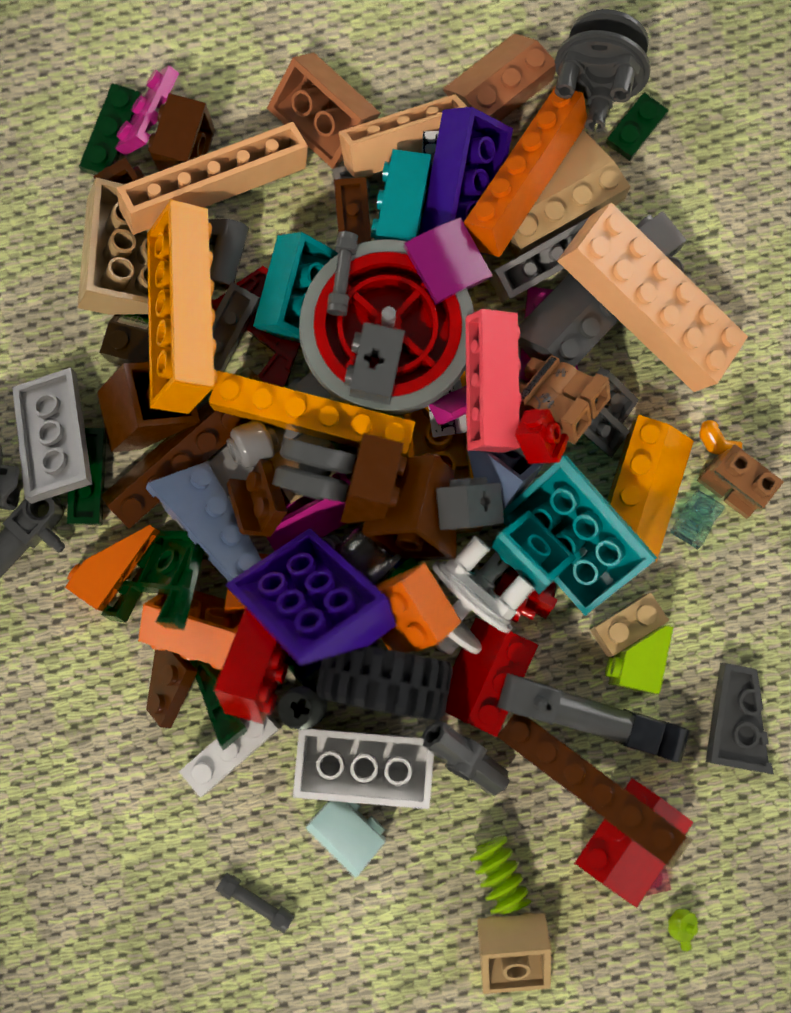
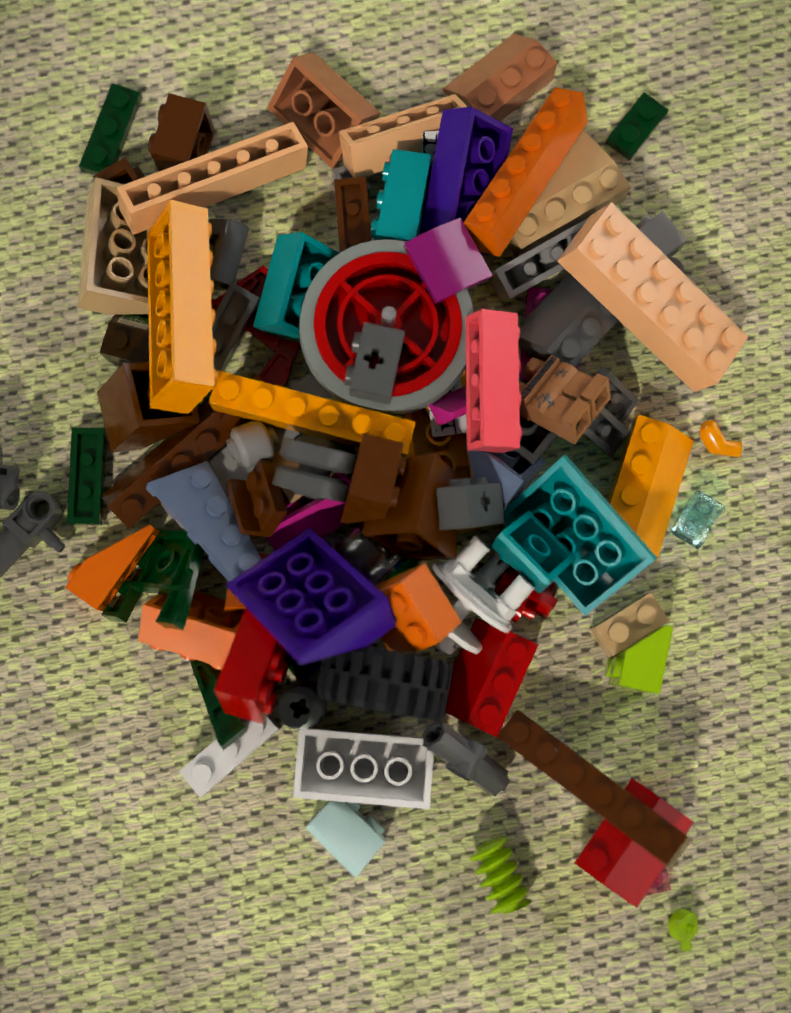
light grey plate [12,367,92,504] -> none
dark pink wing [115,65,179,156] -> none
reddish brown wing [146,650,198,728] -> none
dark grey bar [216,873,295,934] -> none
dark grey bar [327,231,358,316] -> none
tan slope [477,913,551,994] -> none
dark grey piece [497,673,691,763] -> none
red brick [514,409,569,464] -> none
dark grey piece [555,9,651,132] -> none
medium nougat hips [697,444,784,519] -> none
dark grey wing [706,663,774,775] -> none

